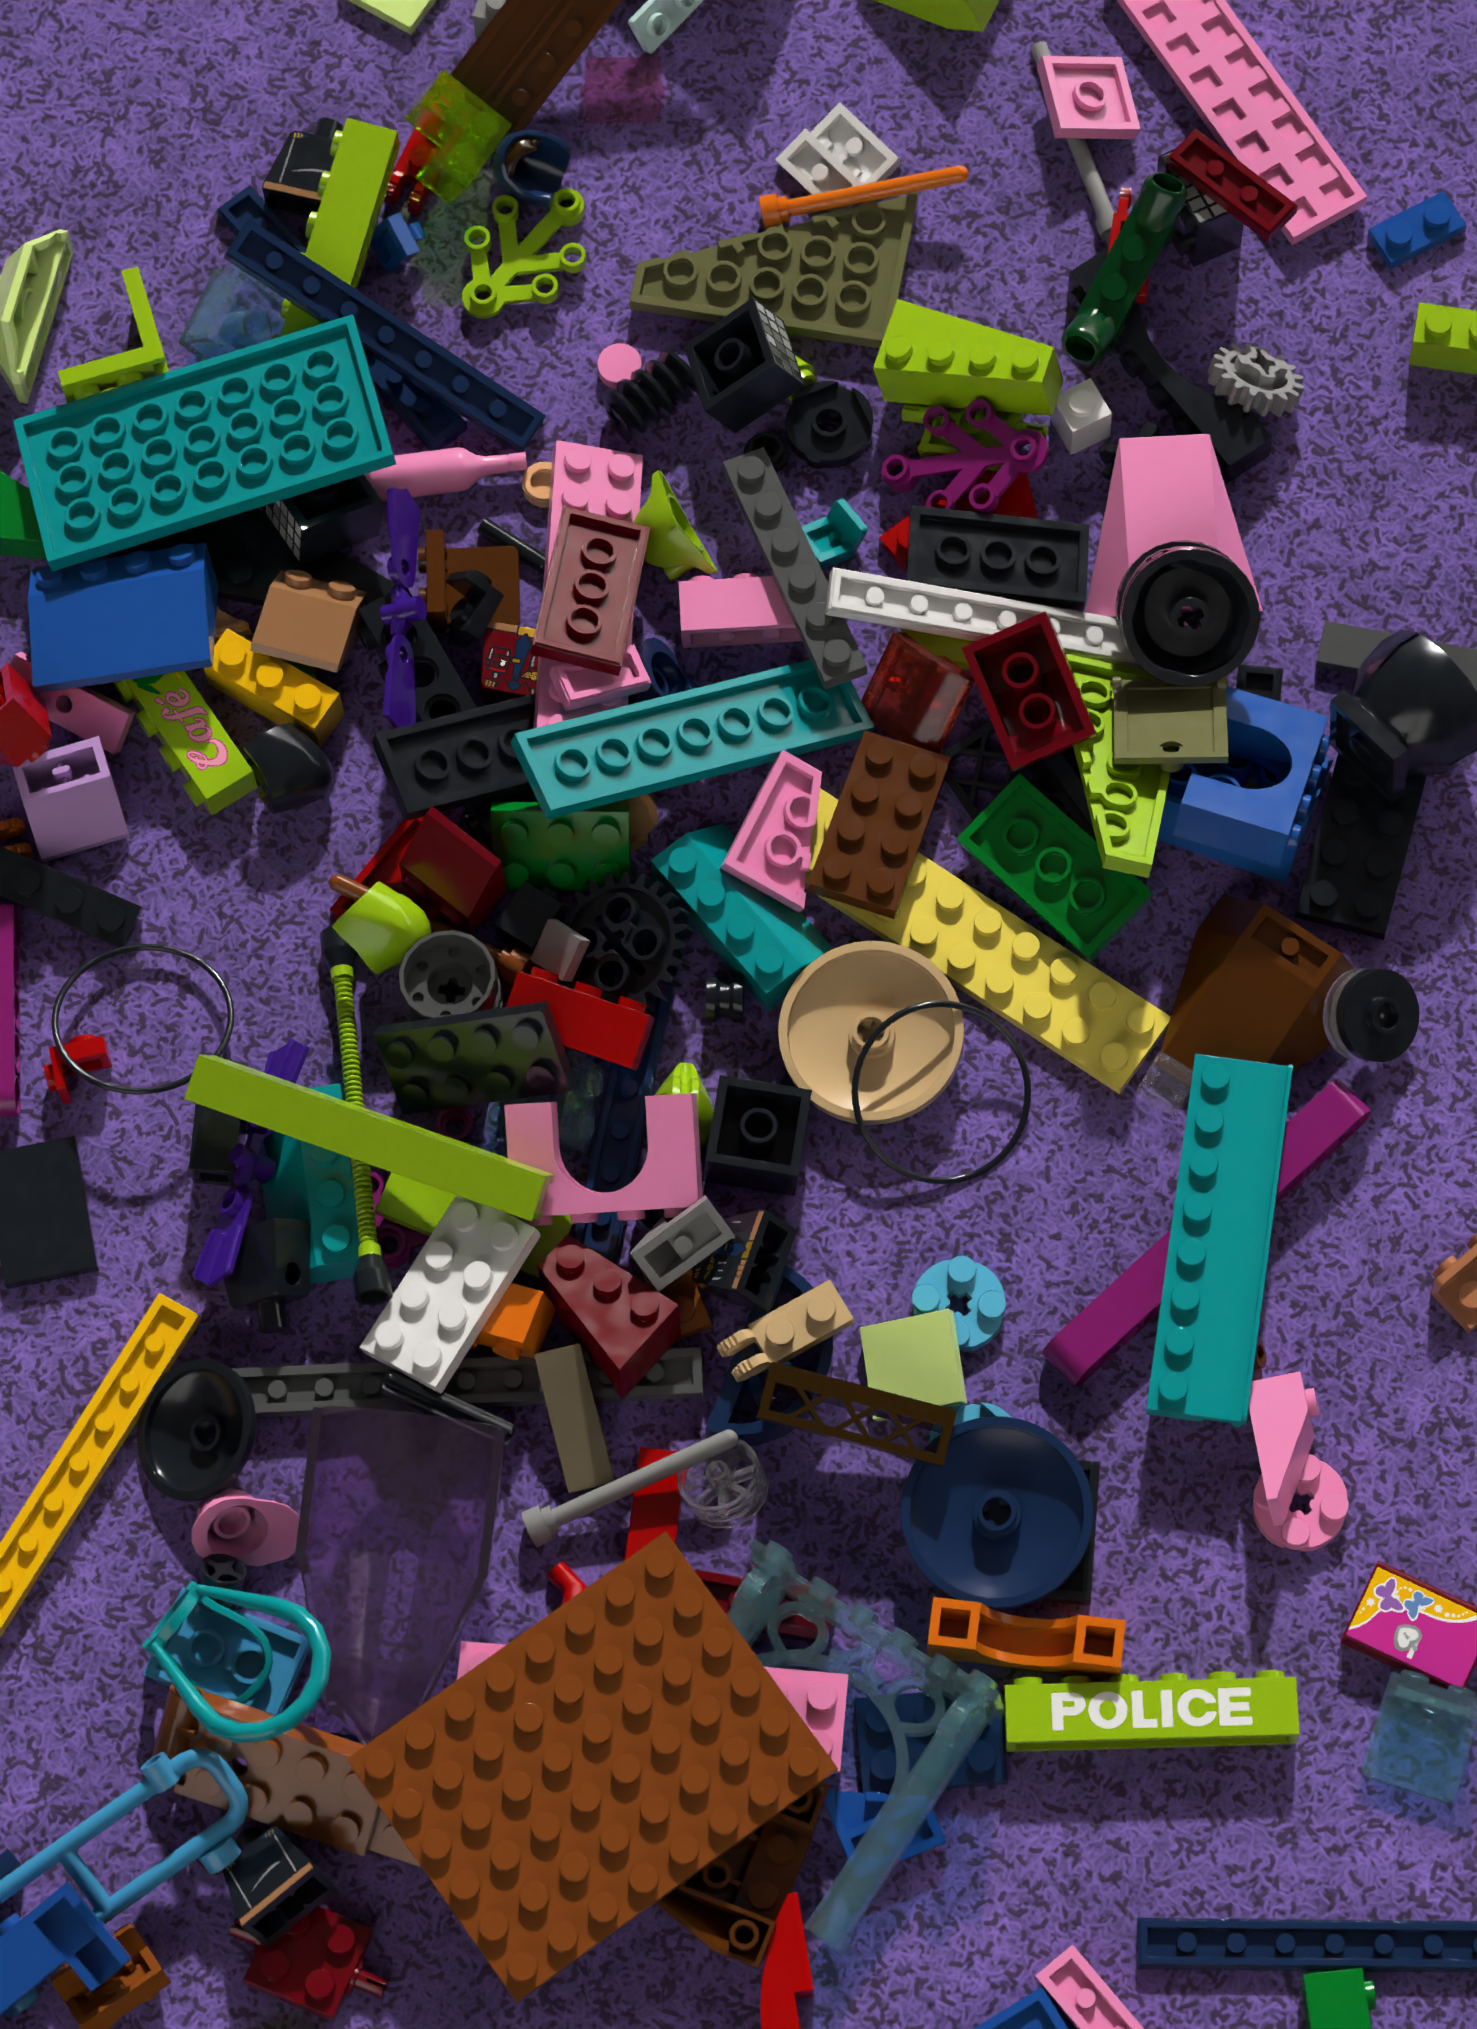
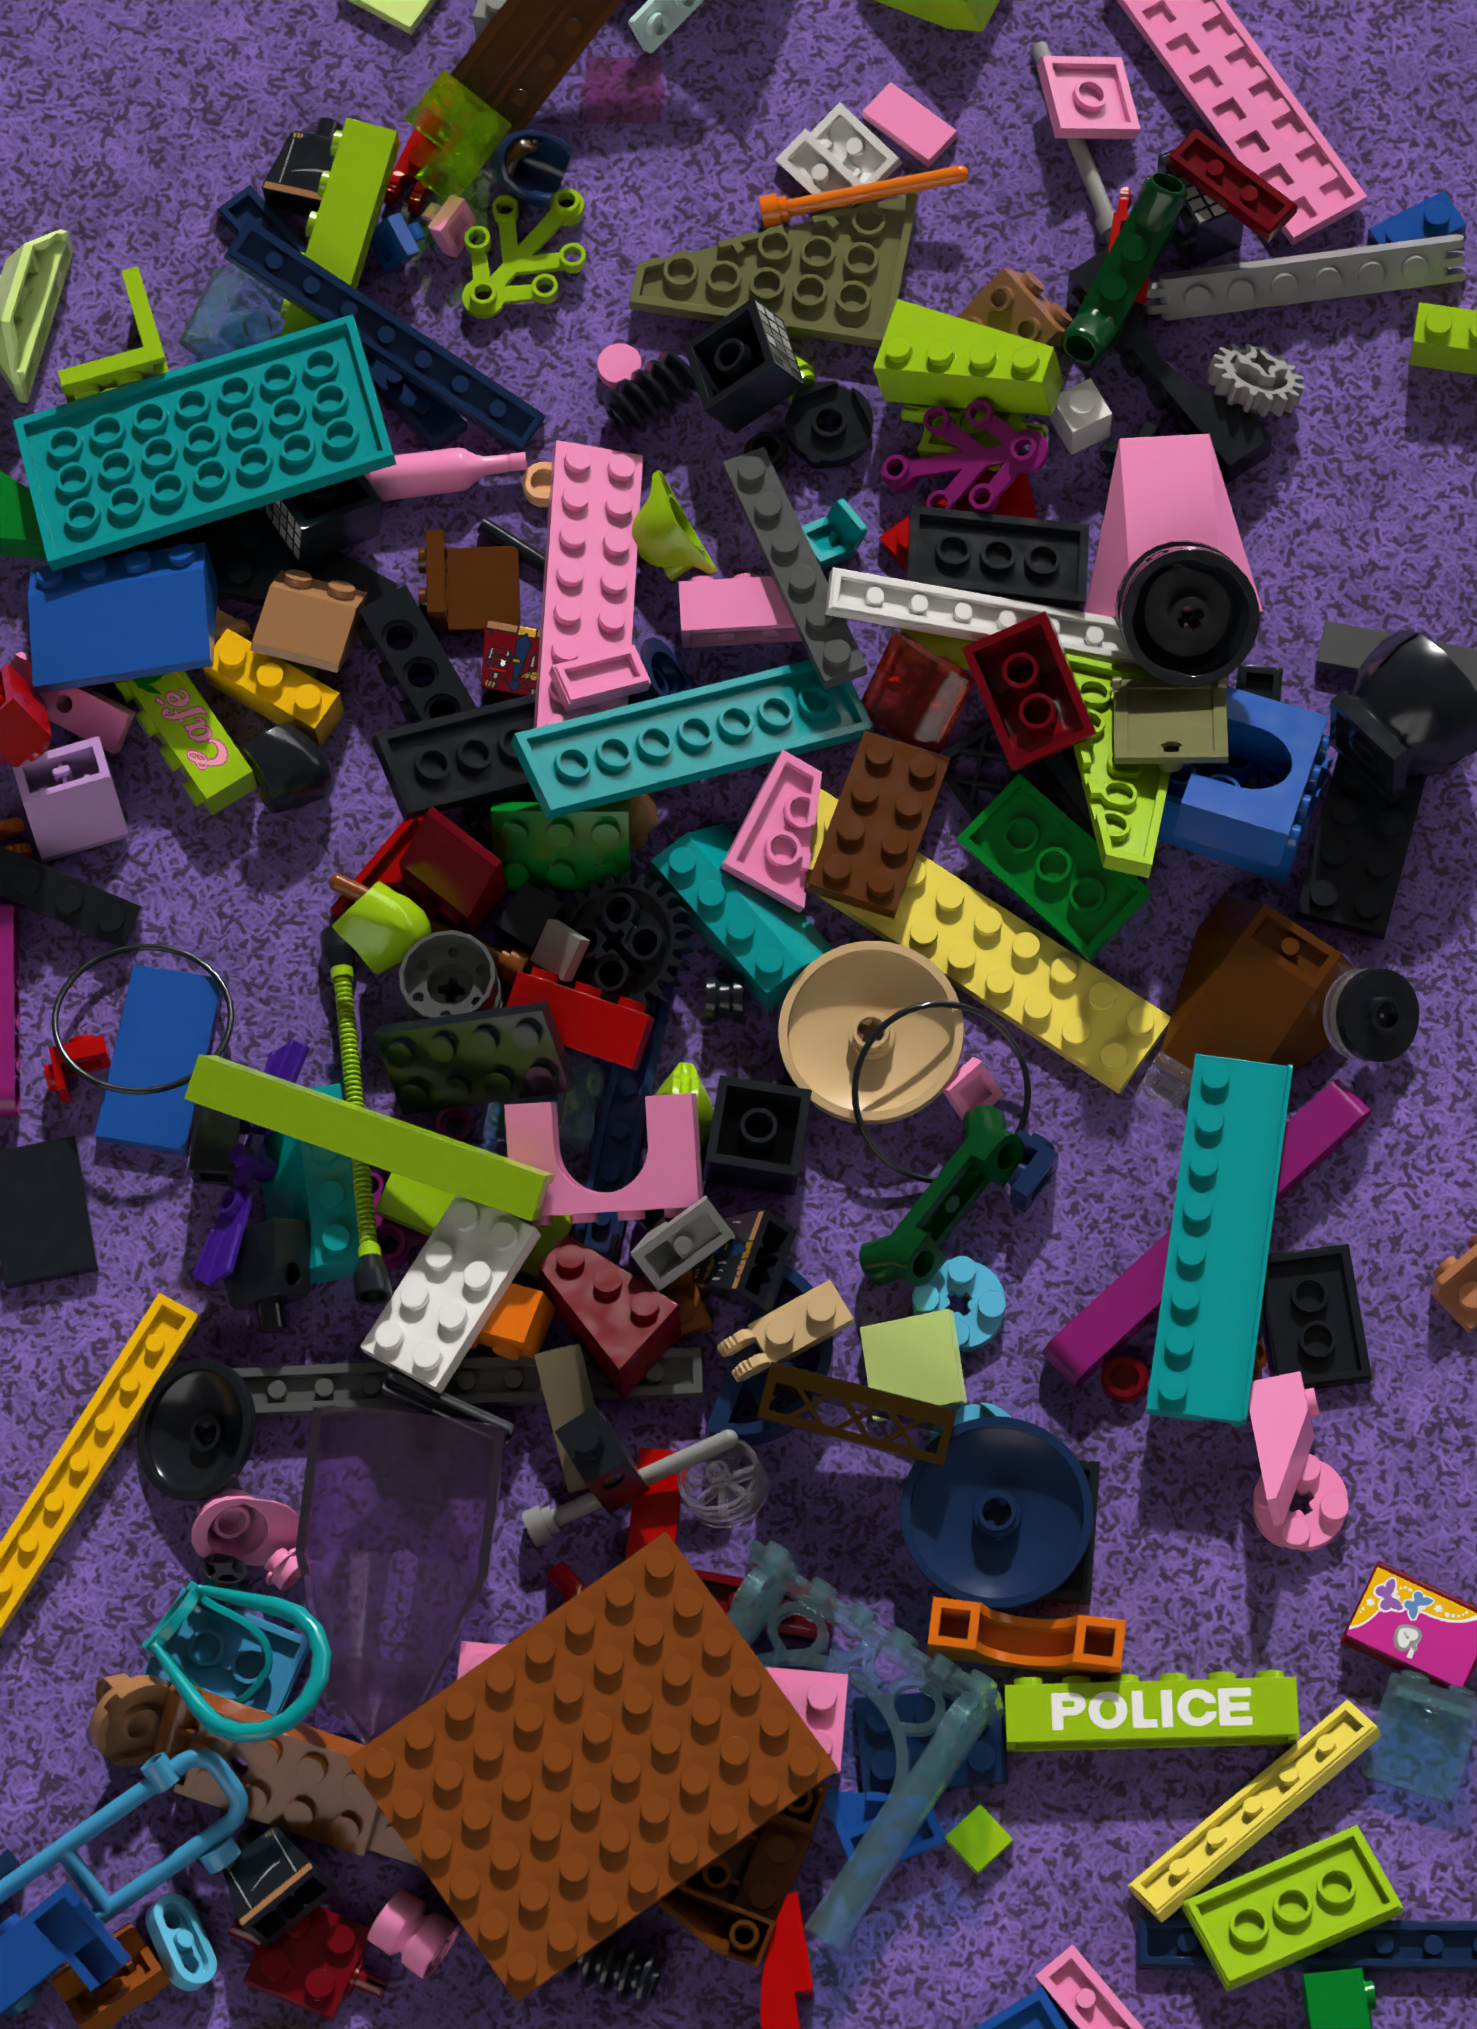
dark purple piece [380,488,427,729] -> none
black bracket [444,569,504,643] -> none
tile [530,506,651,676] -> none
none -> medium nougat tile [89,1673,170,1767]
none -> blue tile [94,964,223,1155]
none -> medium azure plate [145,1893,217,1991]
none -> bright pink plate [264,1547,308,1592]
none -> bright pink wheel [367,1887,460,1980]
none -> bright pink tile [421,194,480,258]
none -> black torso [555,1406,650,1515]
none -> black piece [563,1932,667,2013]
none -> dark green plate [859,1105,1024,1286]
none -> bright pink tile [863,82,957,168]
none -> bright pink plate [943,1057,1004,1121]
none -> lime tile [945,1804,1013,1876]
none -> medium nougat bracket [957,268,1072,347]
none -> dark blue bracket [1008,1130,1059,1213]
none -> dark red tile [1101,1355,1148,1404]
none -> light yellow tile [1128,1700,1382,1923]
none -> light grey hinge [1143,234,1466,320]
none -> lime tile [1182,1825,1404,1992]
none -> black tile [1262,1244,1372,1390]

